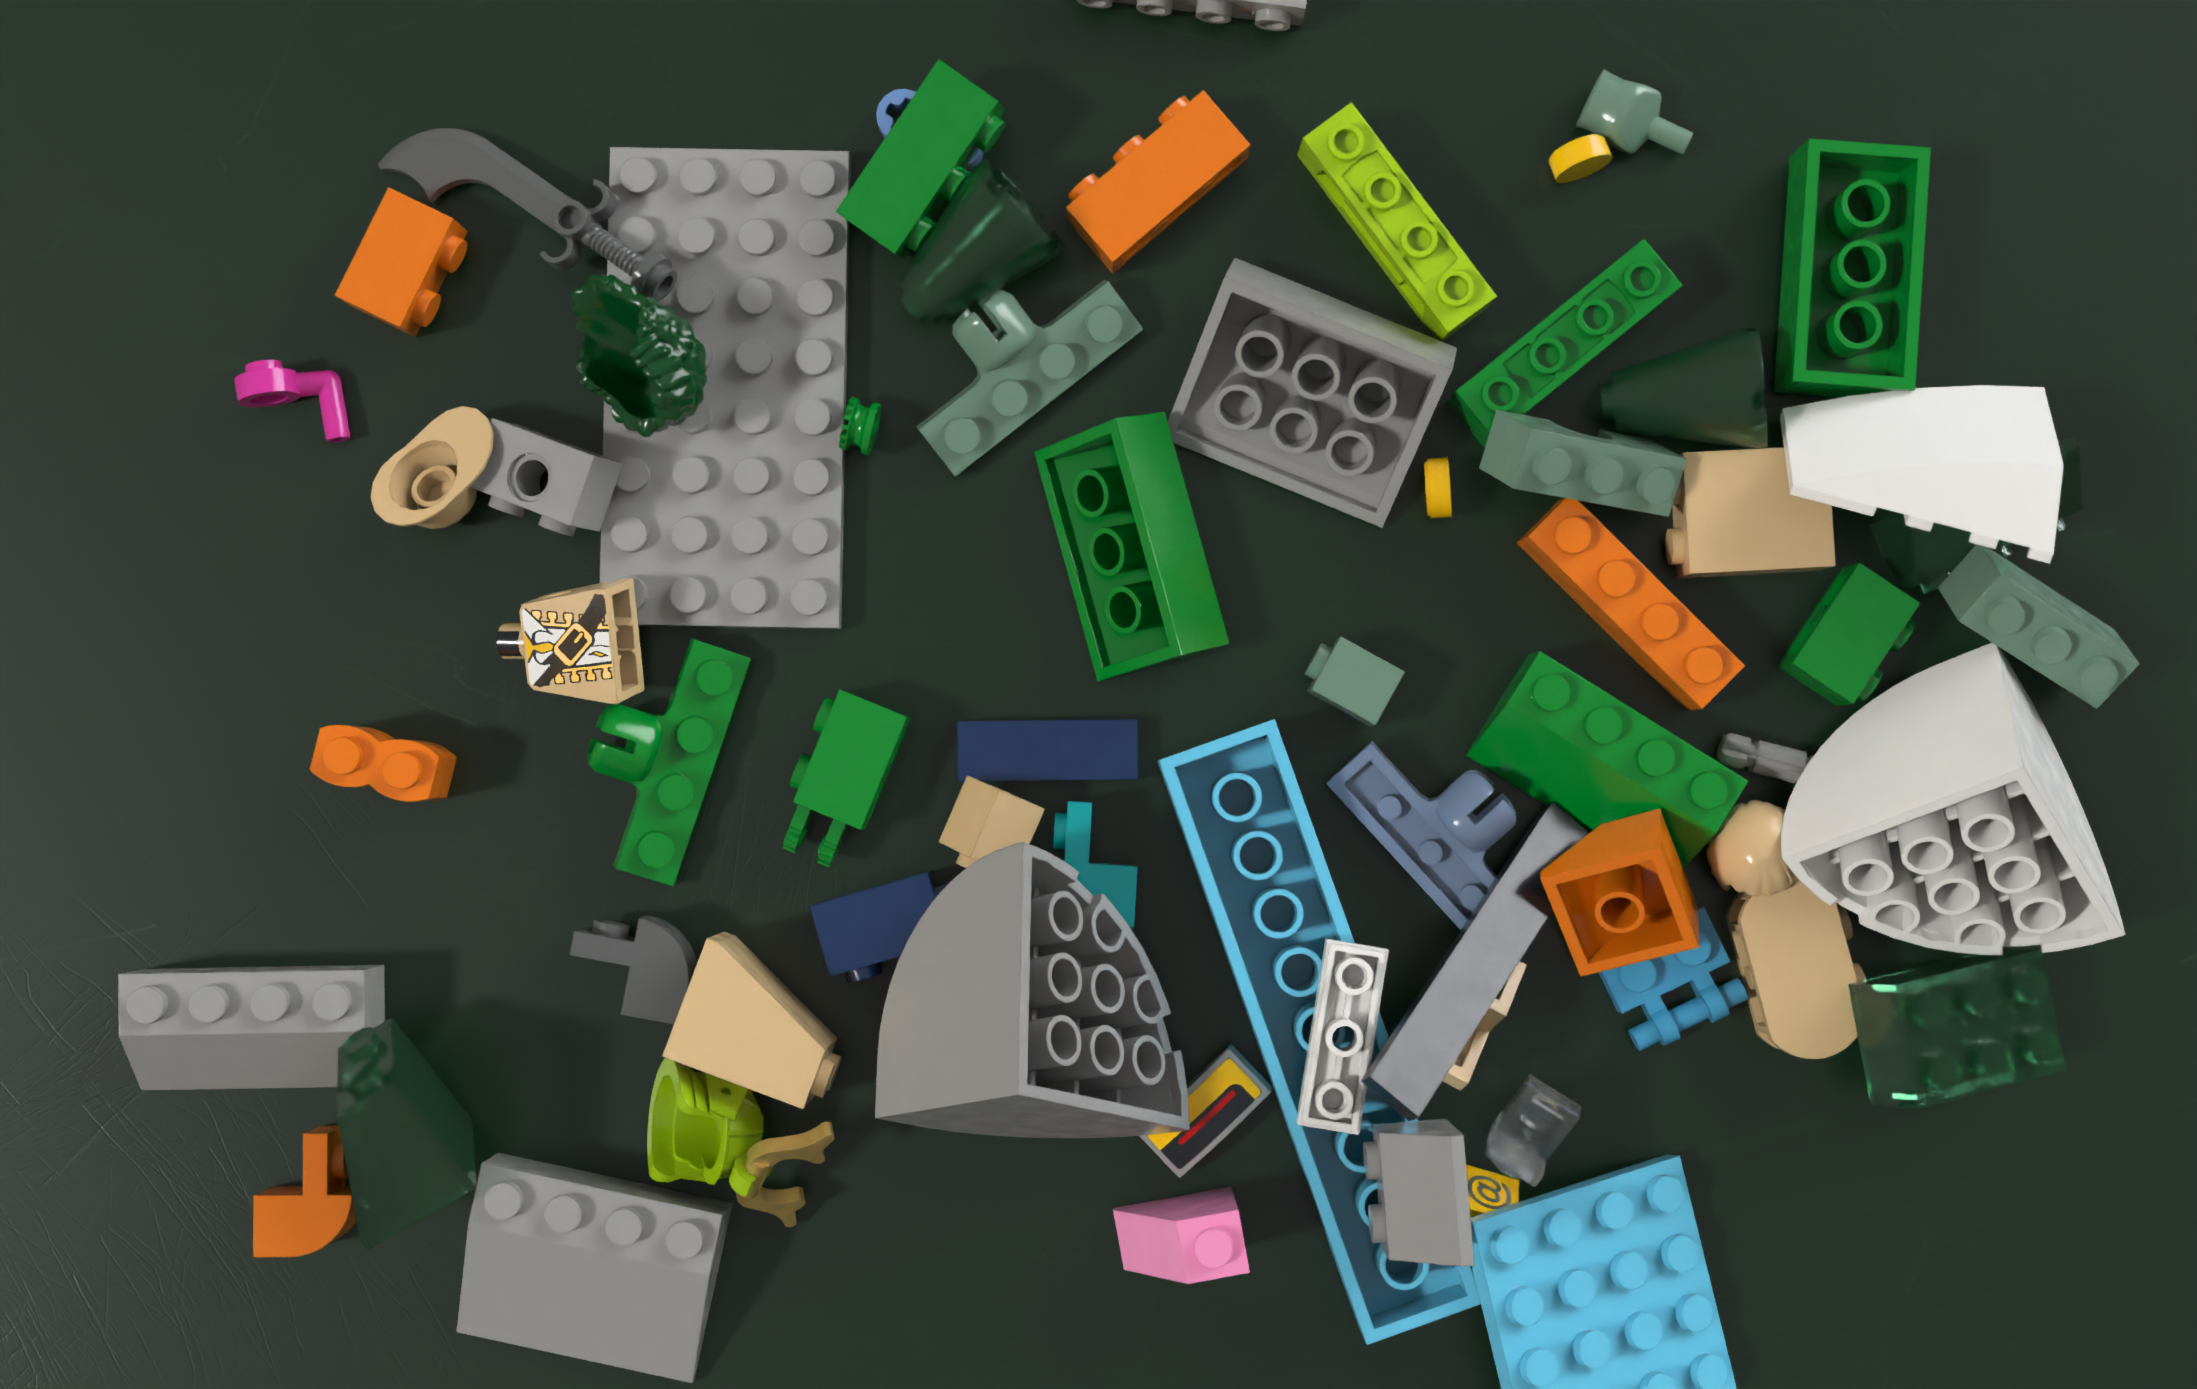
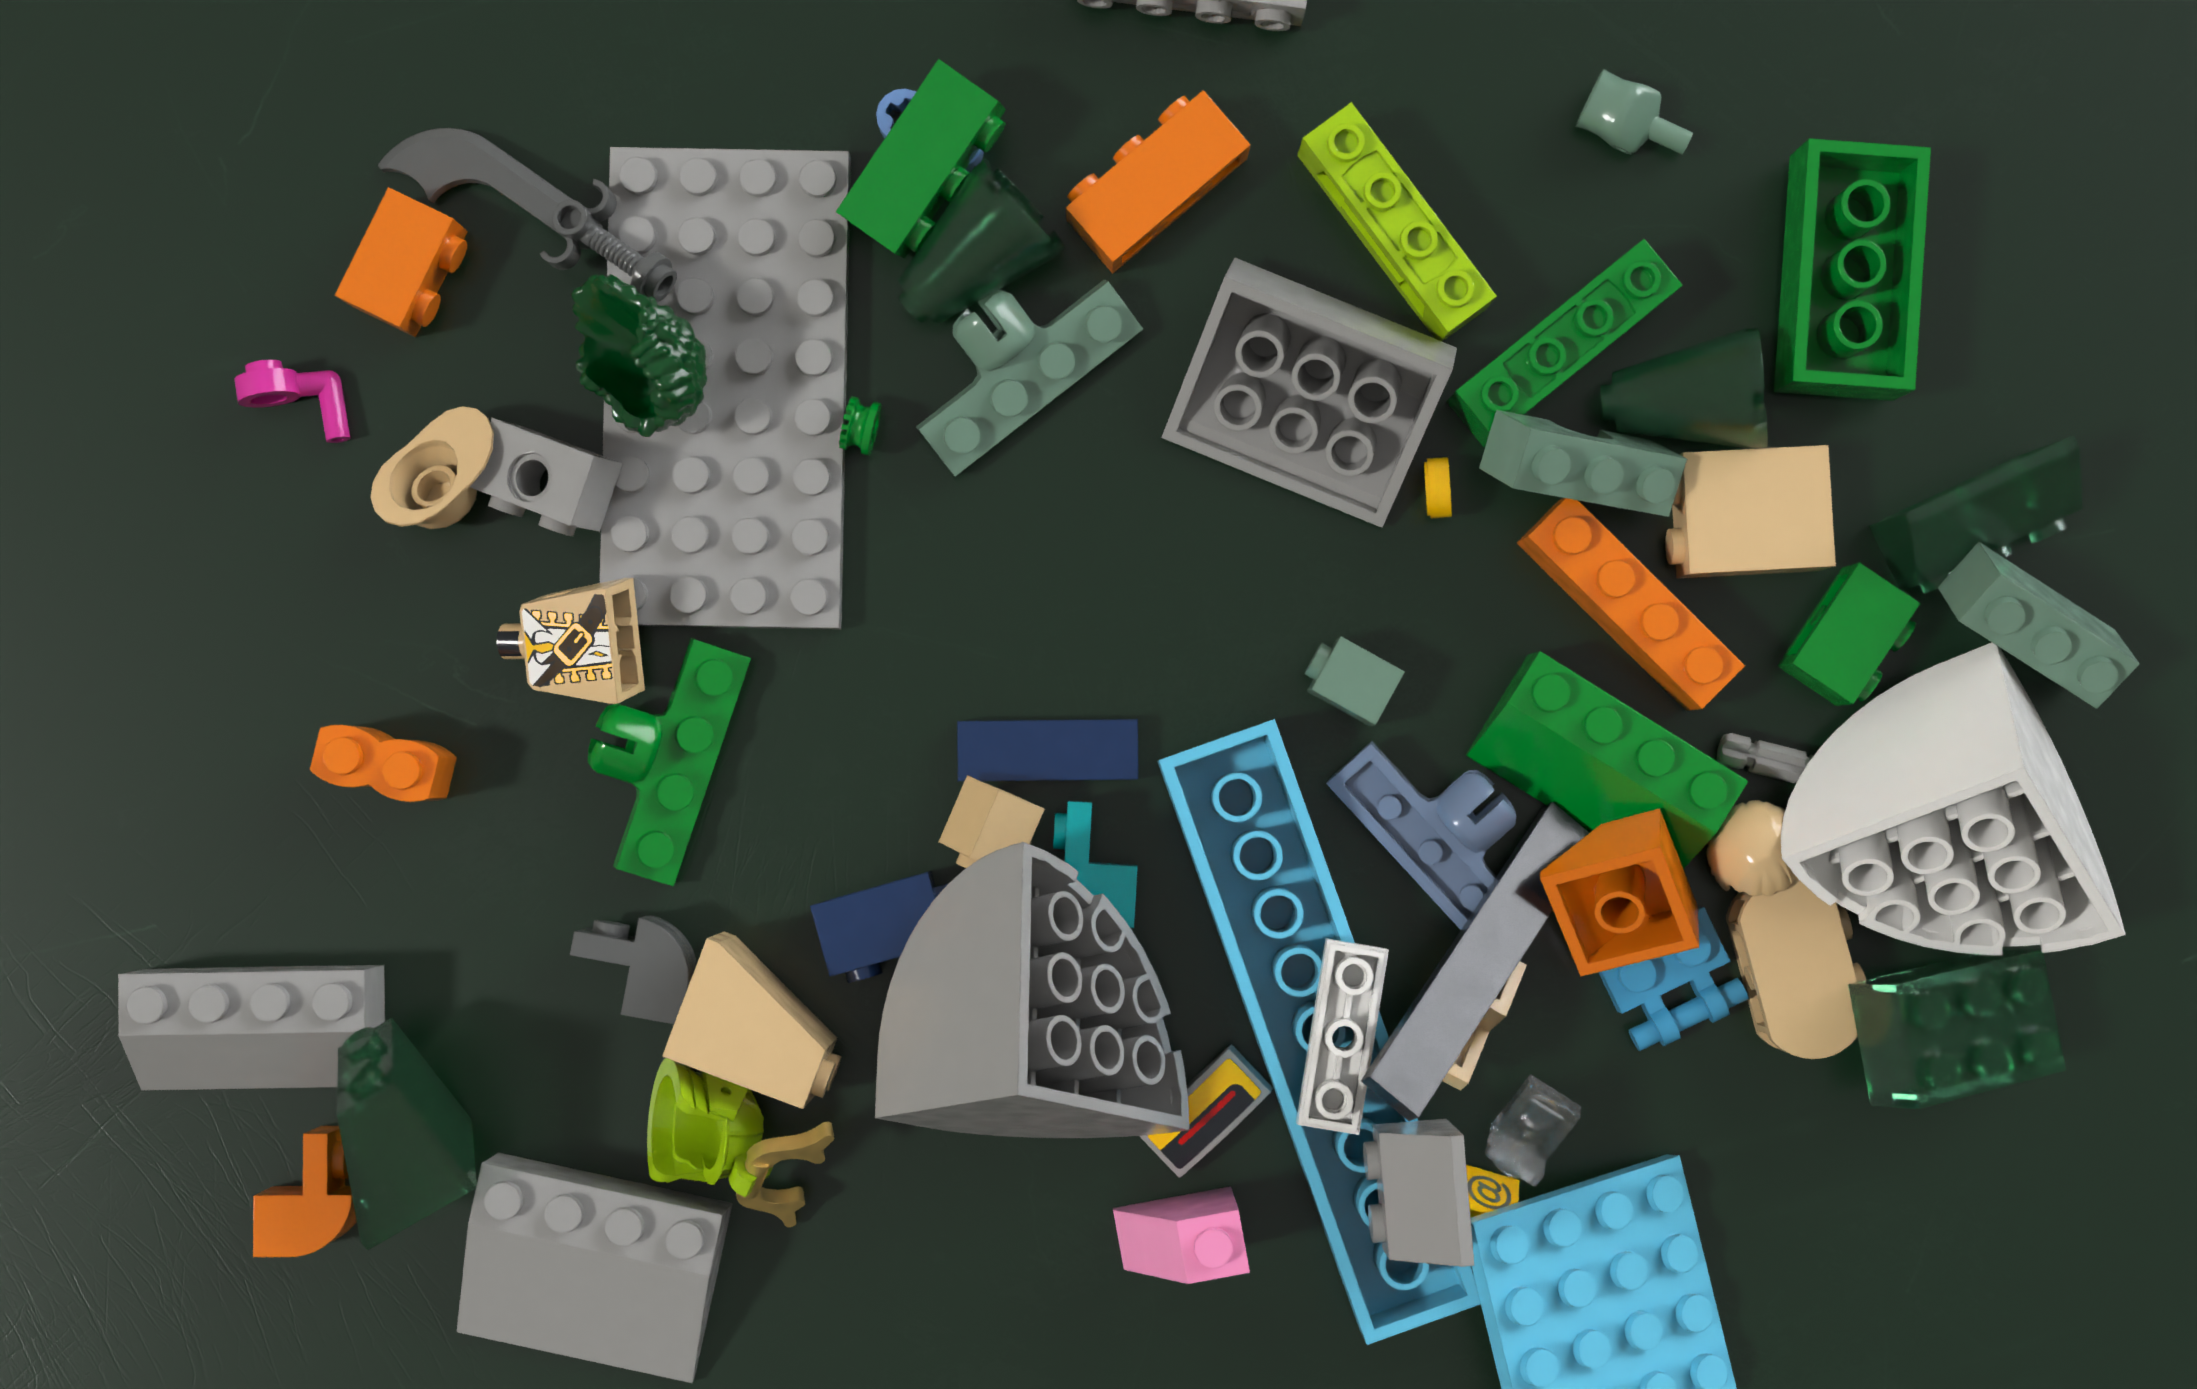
green hinge [782,689,911,868] -> none
green slope [1034,412,1229,681] -> none
yellow tile [1548,134,1613,183] -> none
white wedge [1780,385,2064,564] -> none

